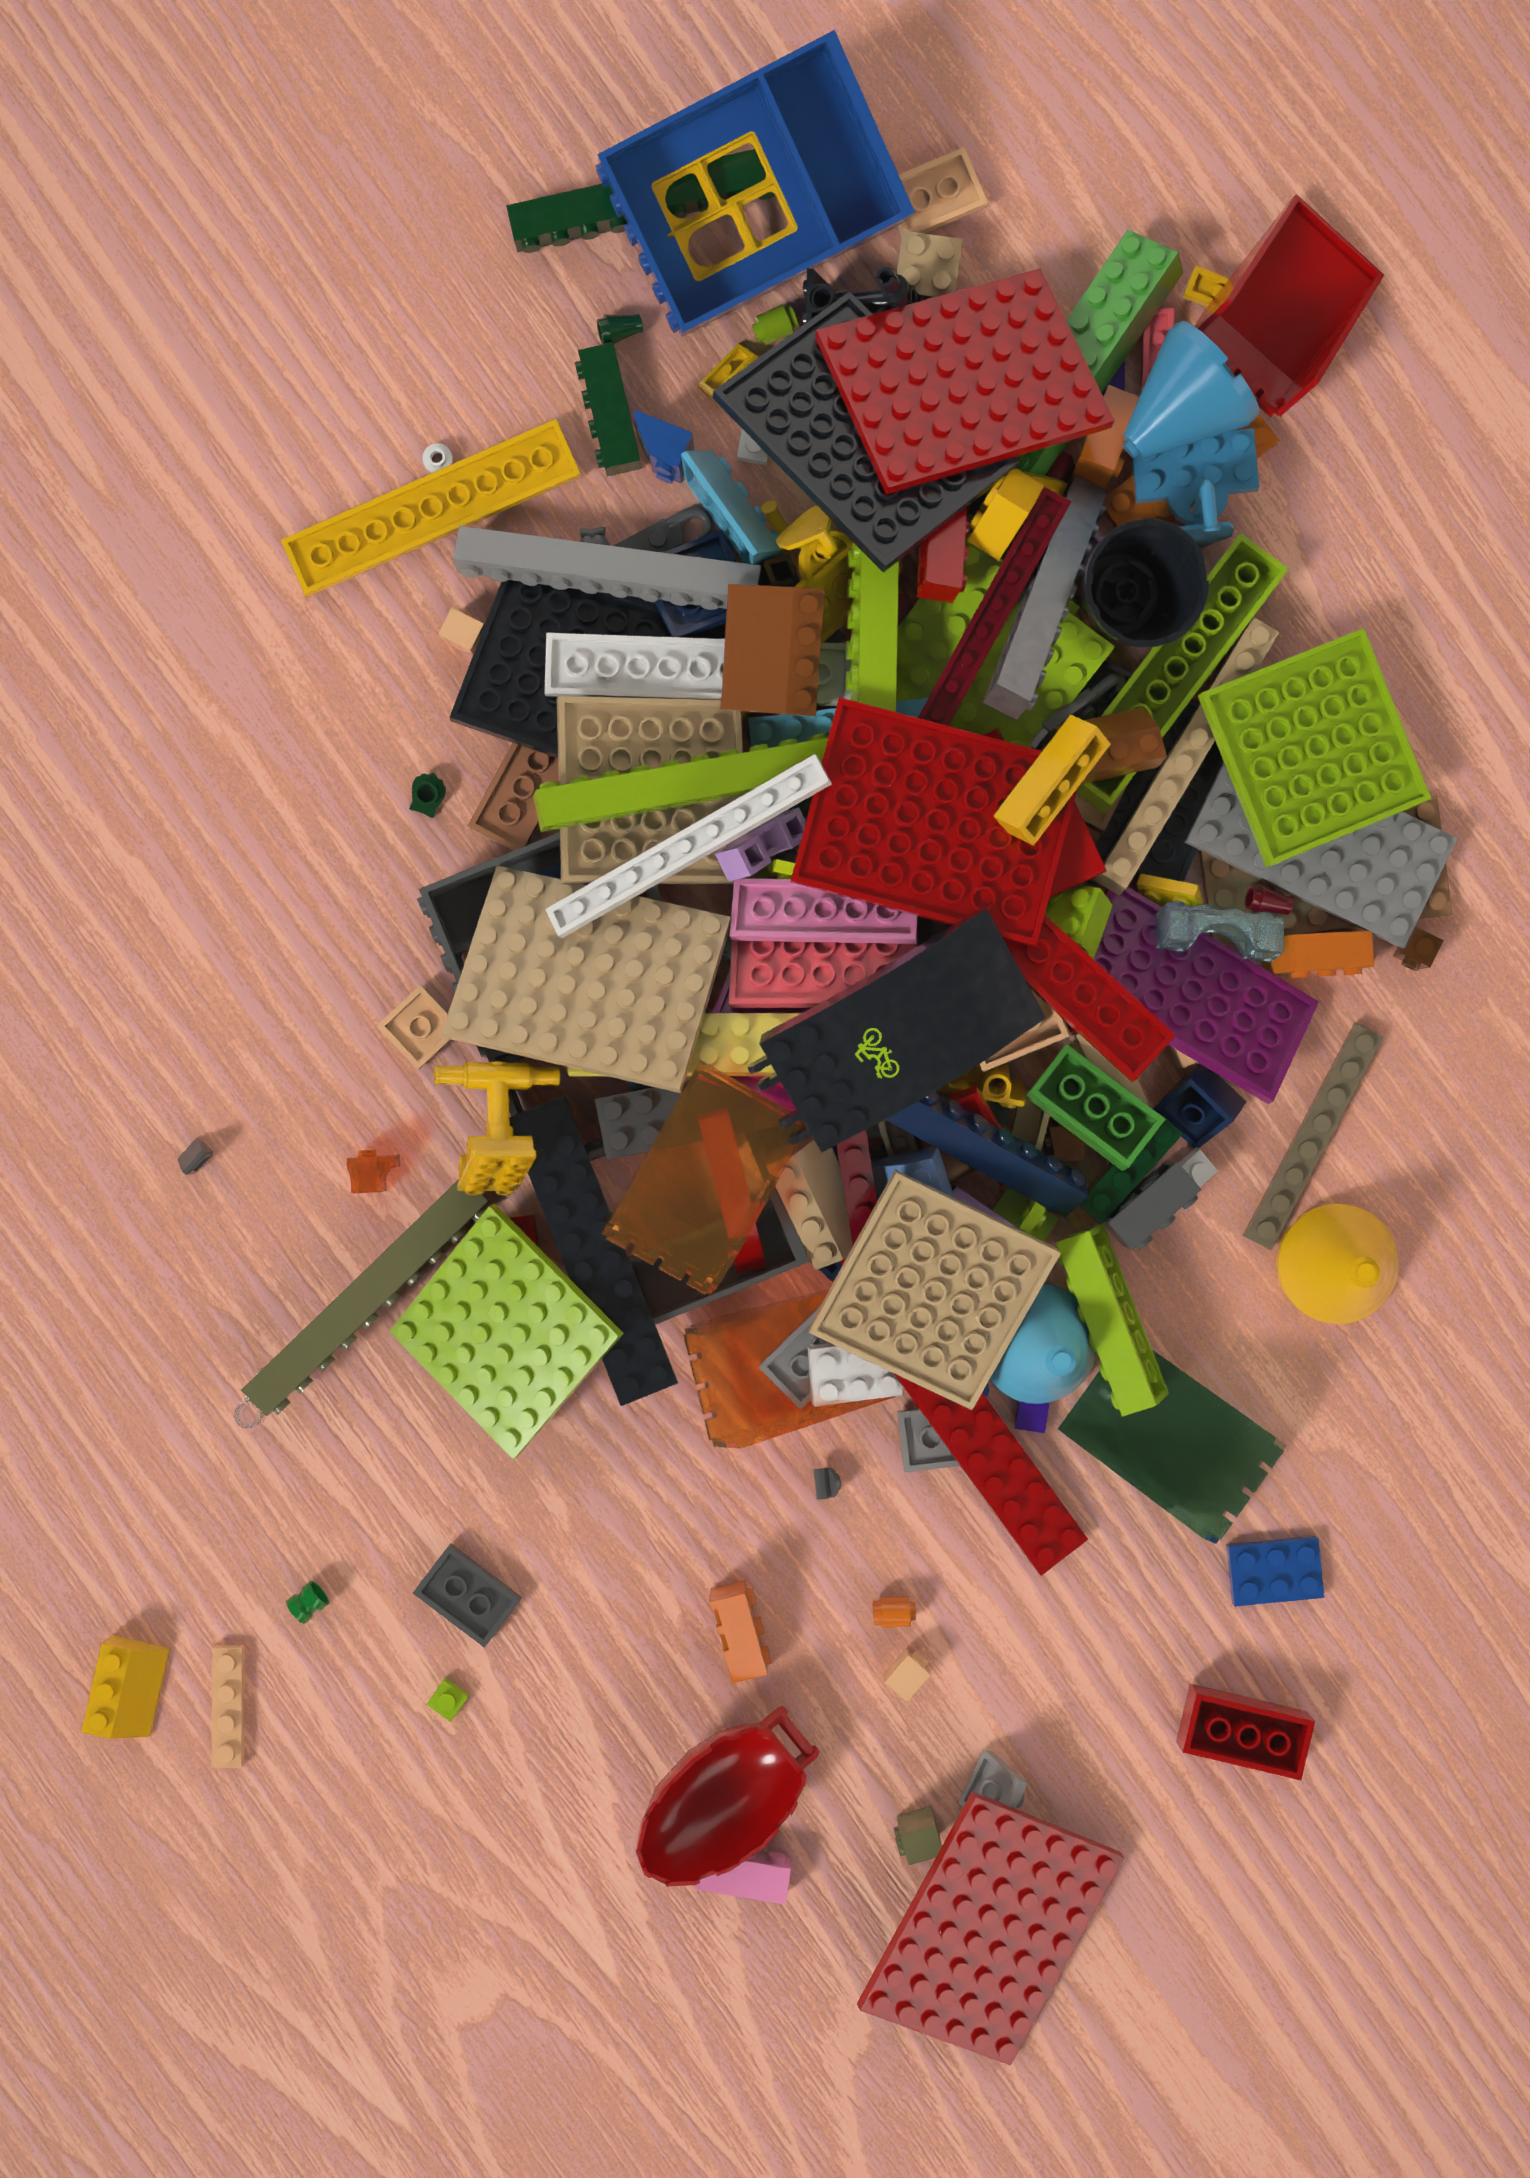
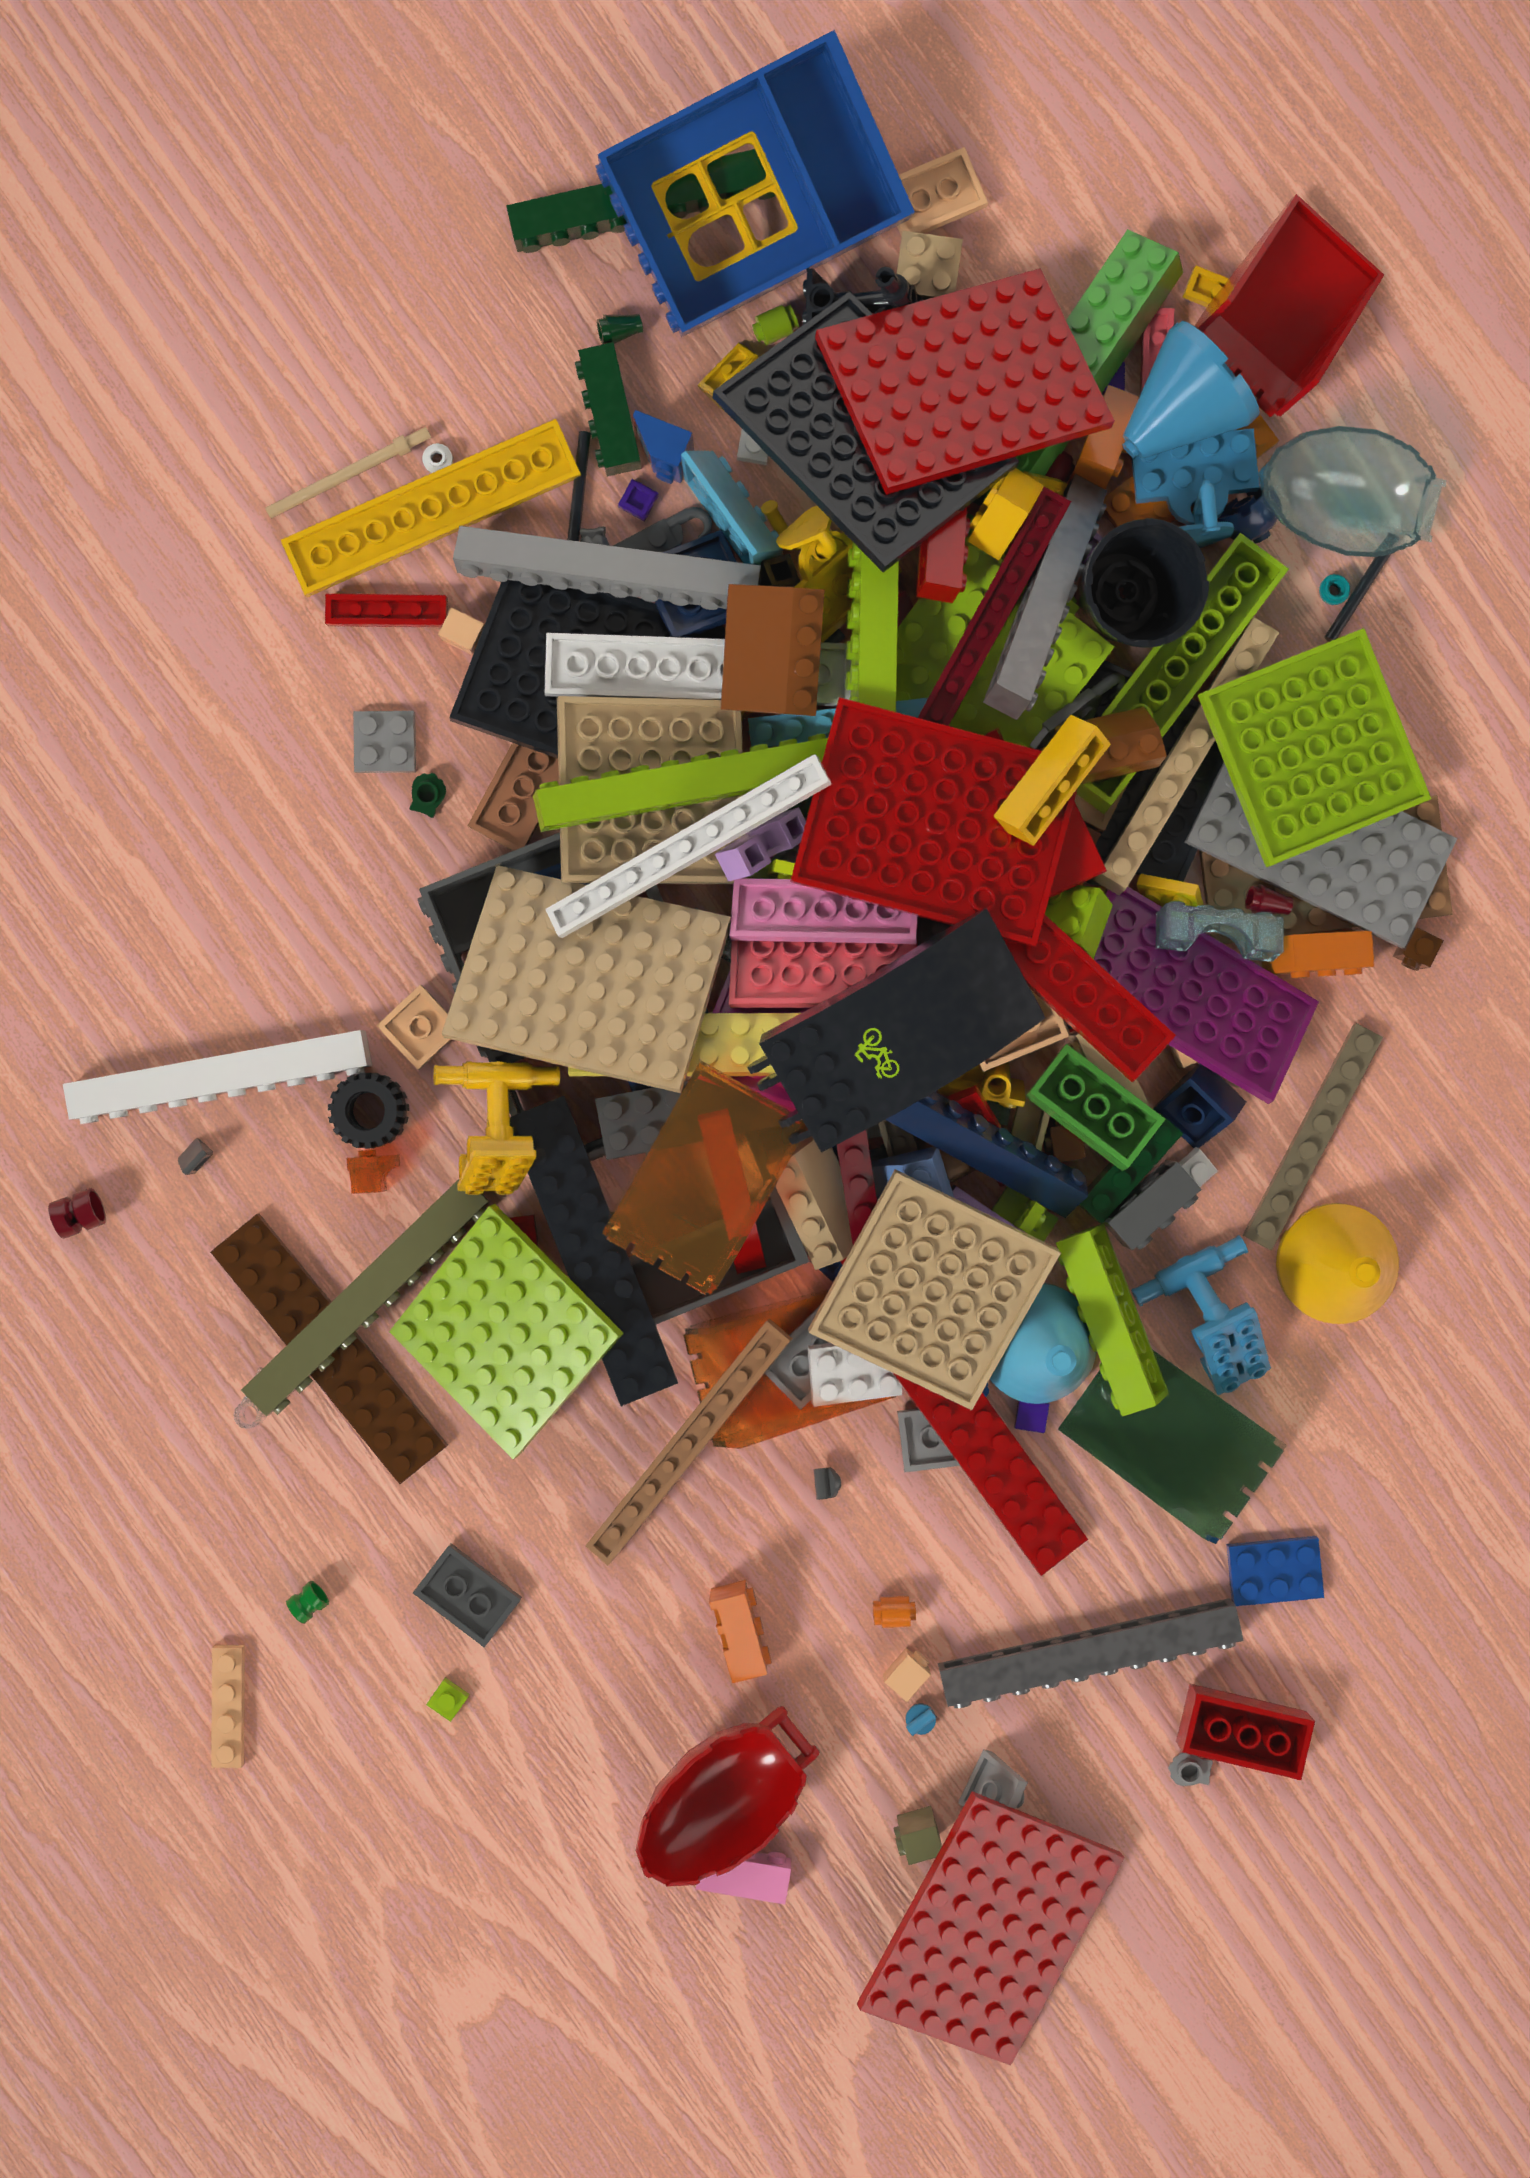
yellow slope [81,1635,170,1739] -> none
none -> dark red wheel [48,1188,106,1239]
none -> white brick [63,1030,372,1124]
none -> reddish brown plate [210,1213,448,1484]
none -> tan bar [265,427,431,519]
none -> red plate [325,594,448,627]
none -> black tyre [328,1073,409,1149]
none -> light grey plate [353,711,416,773]
none -> black bar [567,431,591,541]
none -> medium nougat plate [586,1319,793,1566]
none -> dark purple tile [618,479,659,522]
none -> dark azure plate [906,1703,937,1736]
none -> flat silver brick [938,1598,1244,1708]
none -> dark azure plate [1131,1235,1271,1395]
none -> light grey animal [1168,1753,1213,1786]
none -> dark blue cylinder [1217,485,1279,544]
none -> clear light blue windscreen [1258,426,1447,557]
none -> teal plate [1319,574,1350,605]
none -> black bar [1324,535,1399,642]

